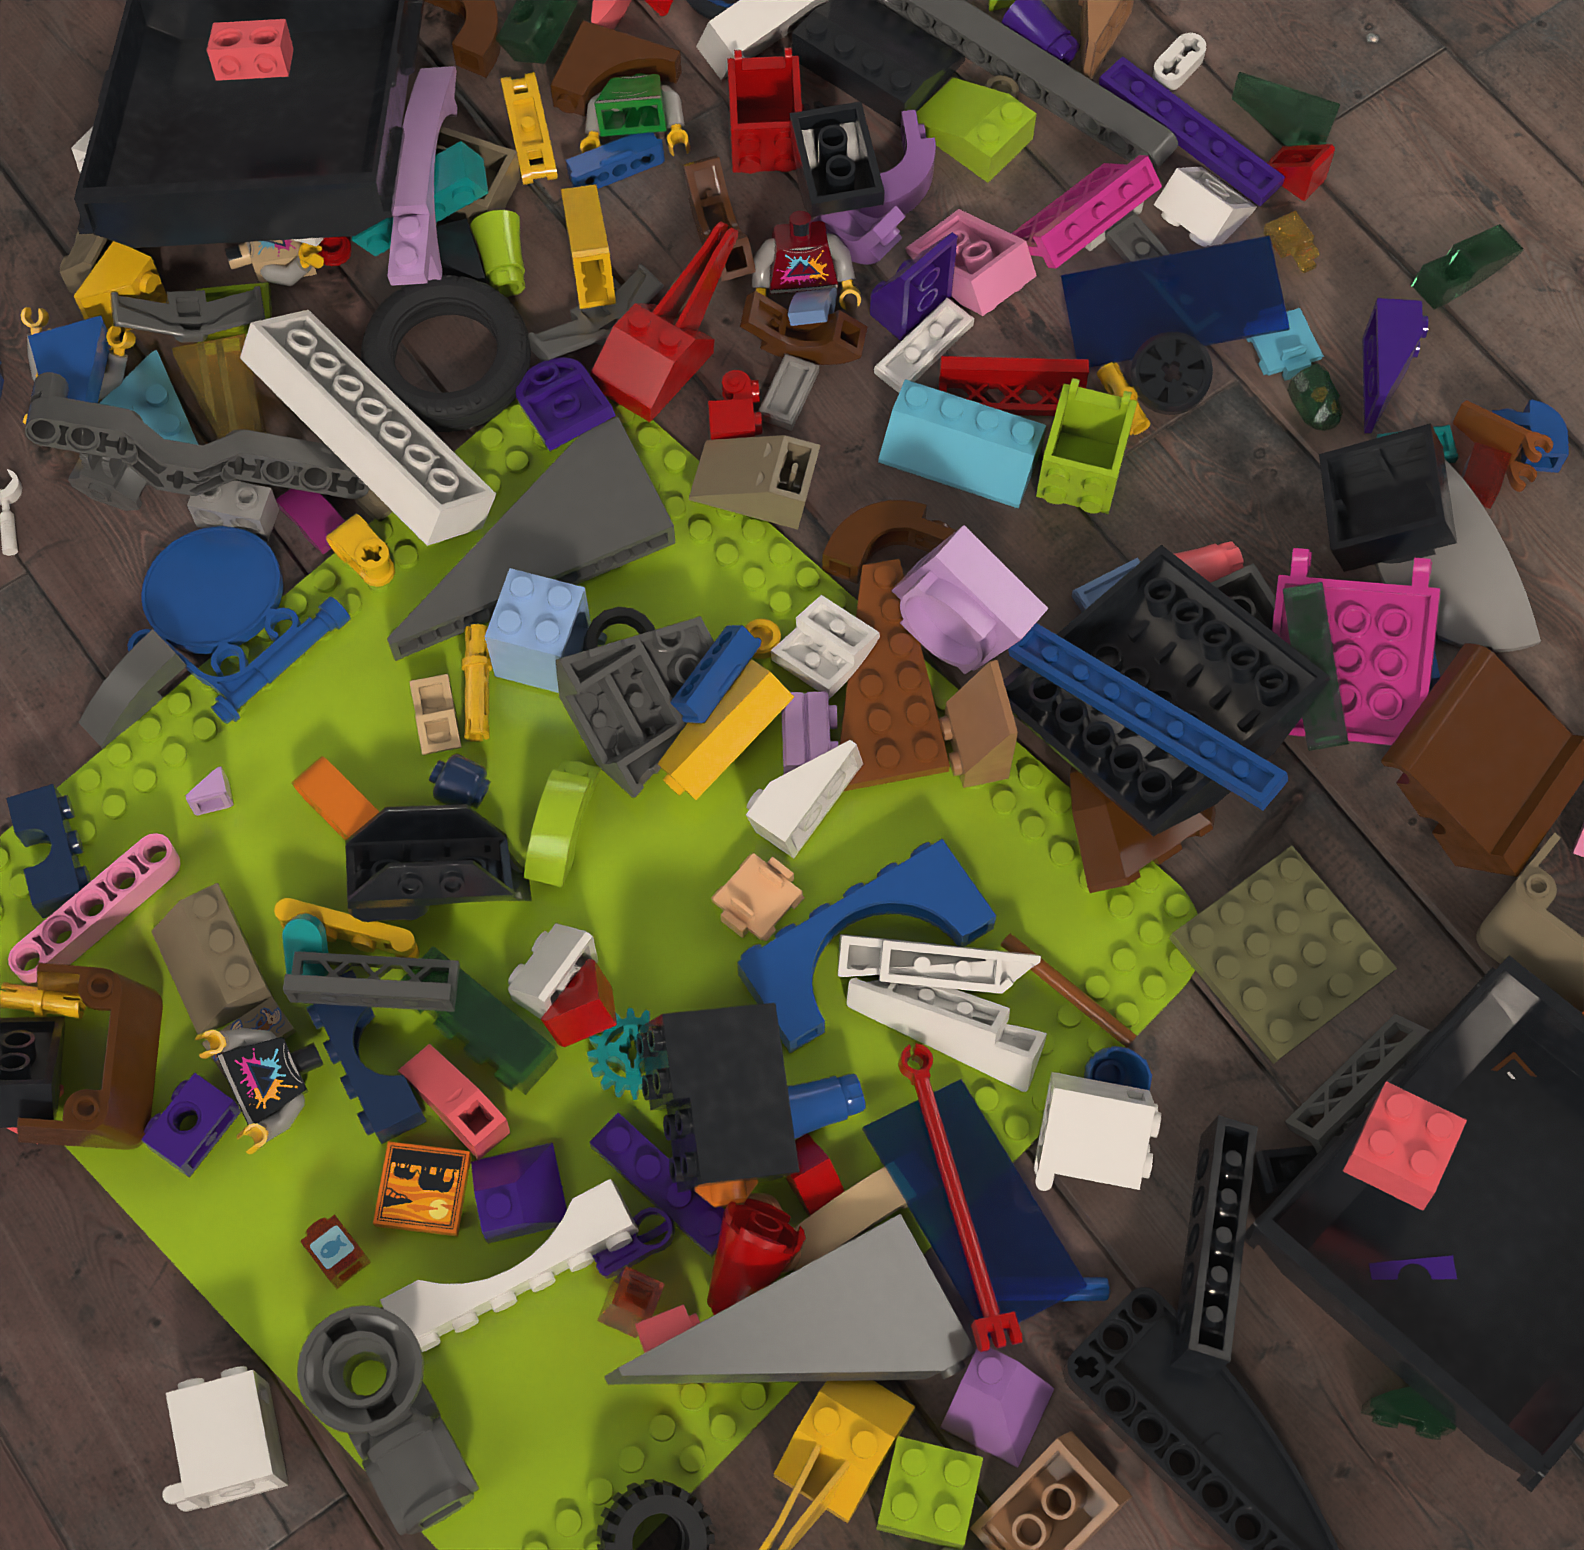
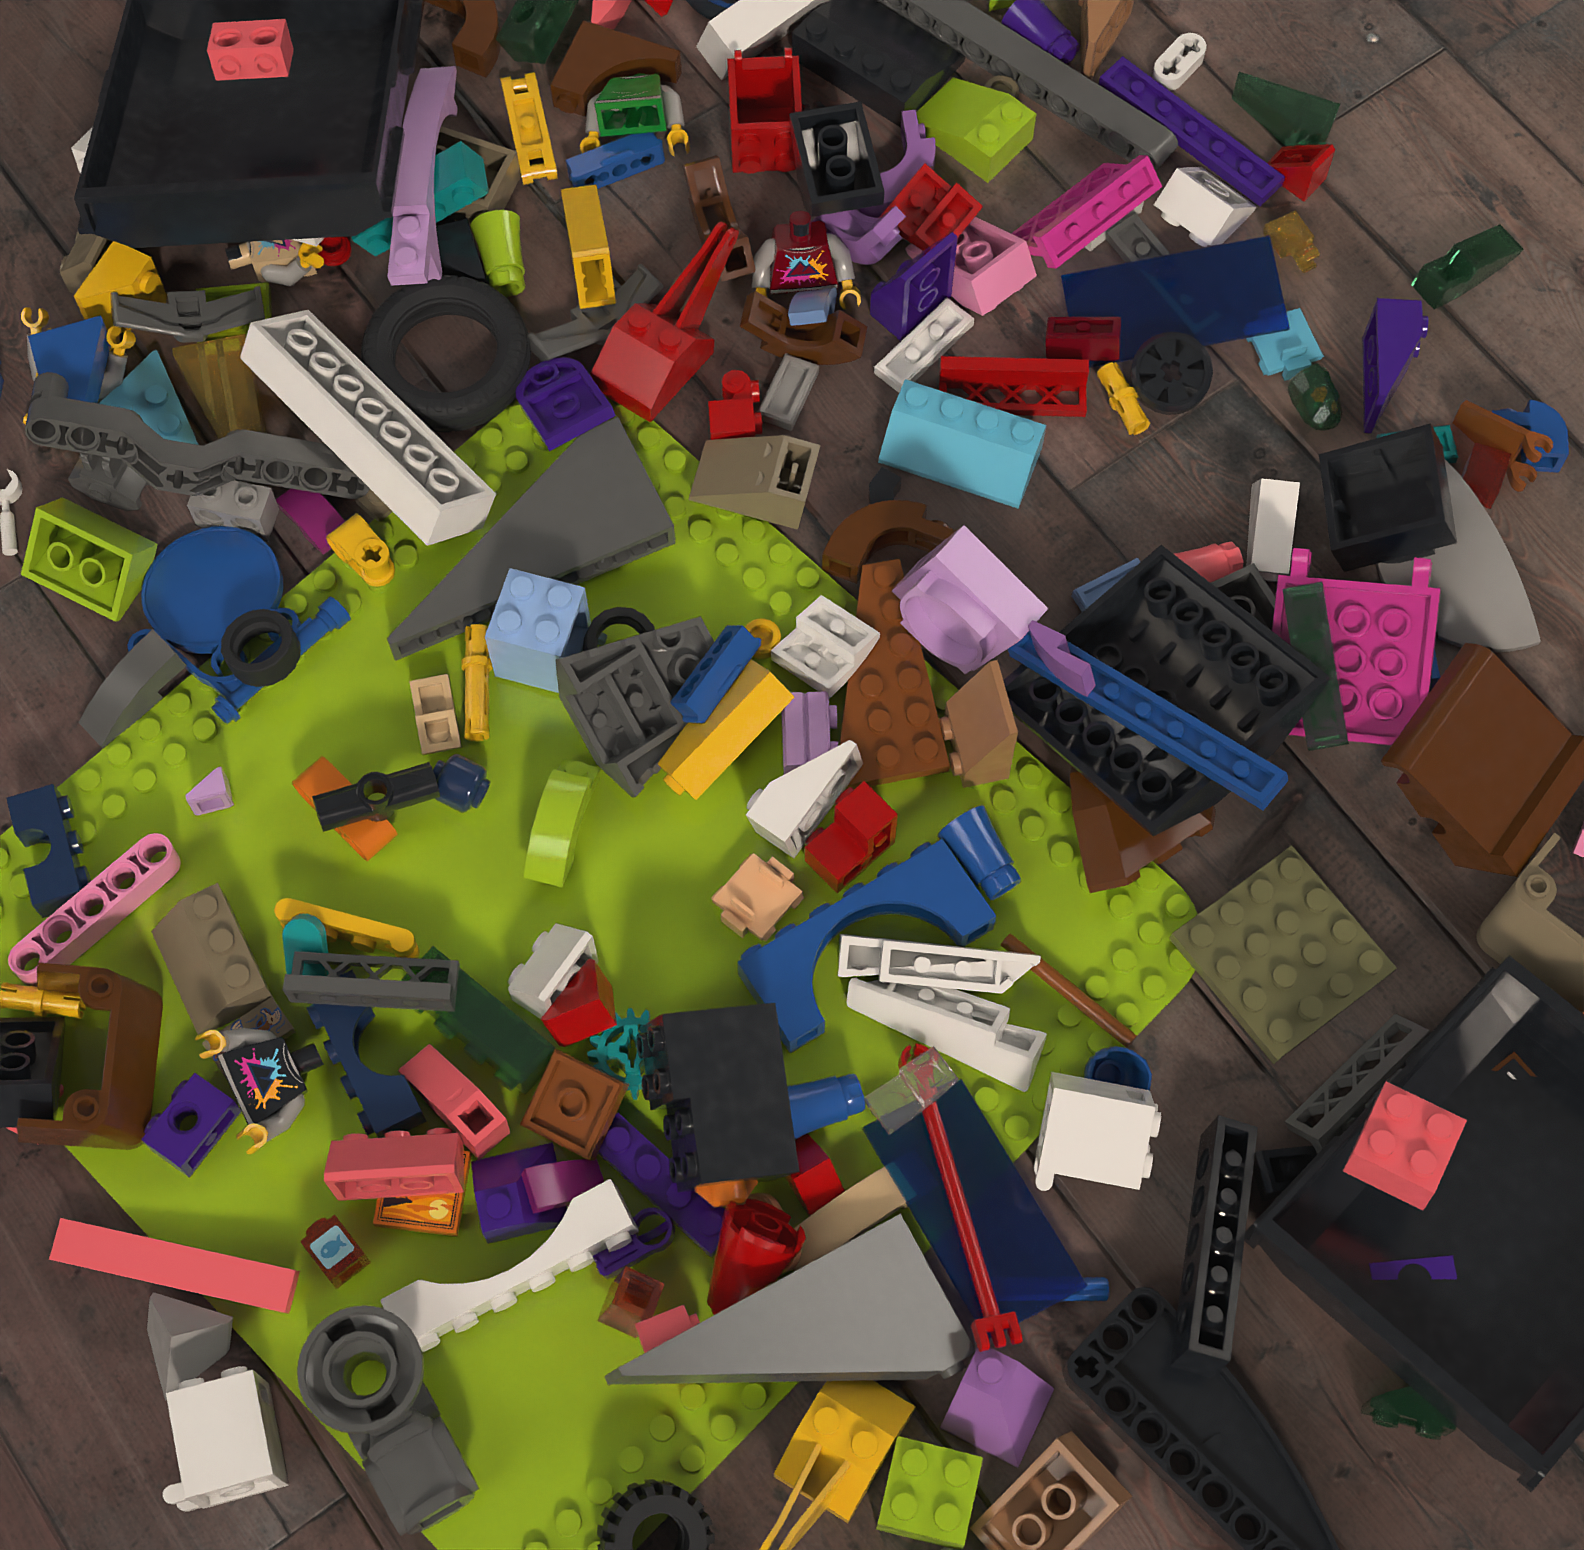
black slope [345,804,532,922] -> none
lime container [1036,378,1137,514] -> none
none -> lime slope [21,497,158,622]
none -> coral tile [49,1218,300,1314]
none -> light grey slope [147,1292,233,1401]
none -> black tyre [221,609,301,687]
none -> black piece [312,762,440,832]
none -> coral slope [324,1128,464,1201]
none -> dark orange tile [520,1049,629,1161]
none -> magenta slope [521,1159,604,1214]
none -> red brick [805,781,898,894]
none -> clear slope [865,1046,958,1135]
none -> black piece [868,467,901,505]
none -> red slope [878,163,983,251]
none -> blue plant [937,805,1021,900]
none -> medium lavender slope [1028,620,1096,697]
none -> dark red slope [1045,317,1121,361]
none -> white slope [1246,478,1300,582]

